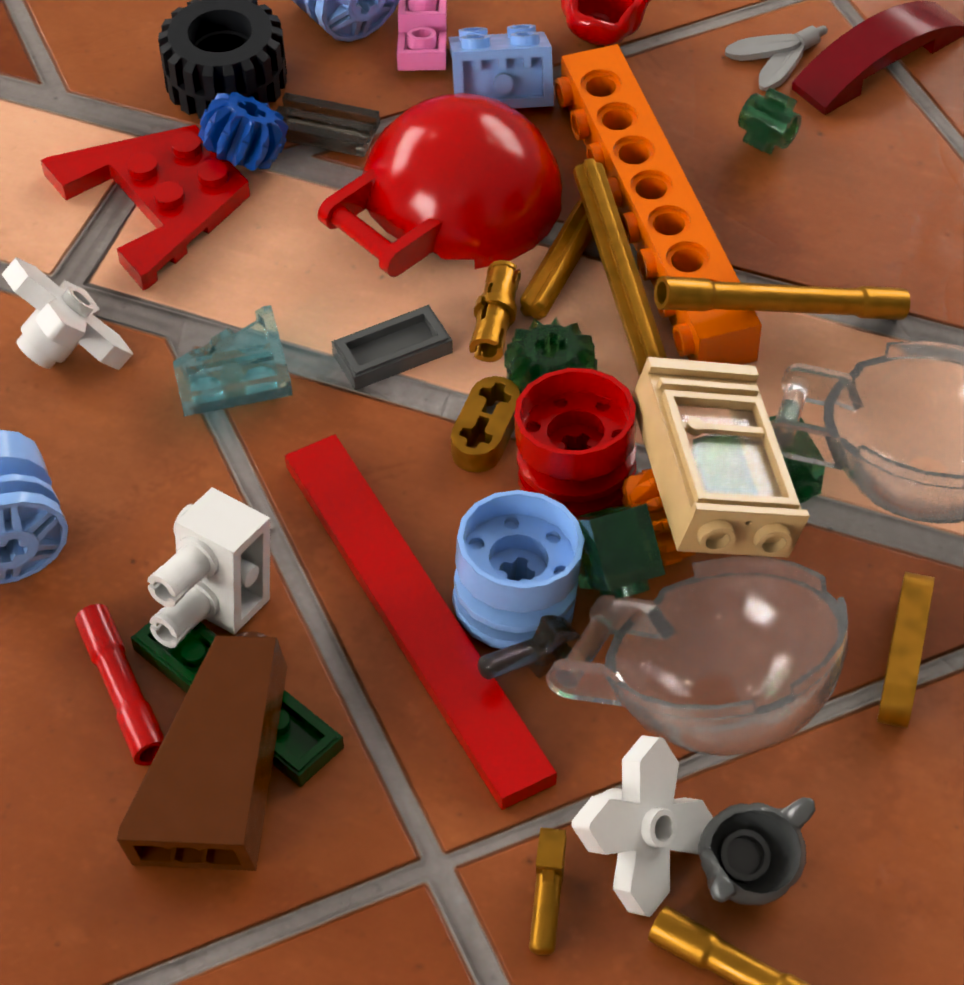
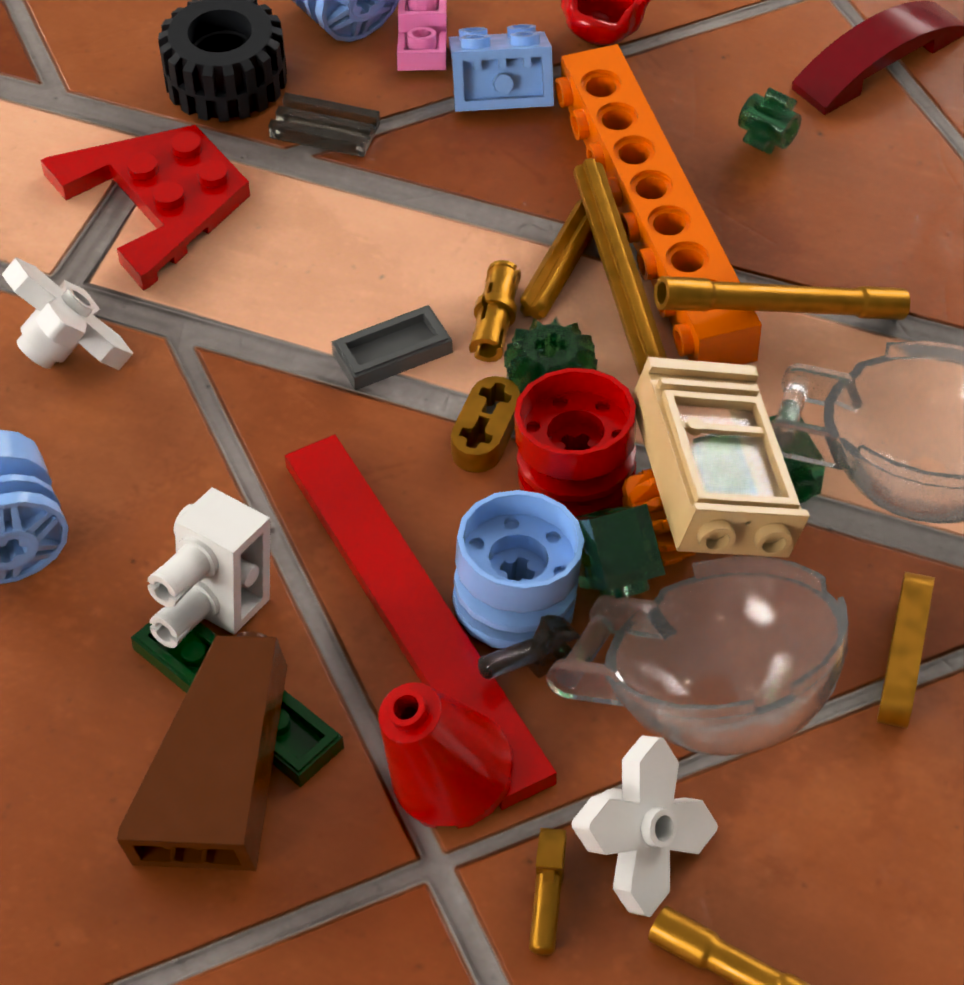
red piece [75,604,164,766] -> none
clear light blue wing [173,305,293,417] -> none
blue gear [198,92,289,171] -> none
red windscreen [317,93,562,277] -> none
dark grey hair [698,797,816,906] -> none
light grey piece [725,25,828,91] -> none
none -> red cone [378,682,513,829]

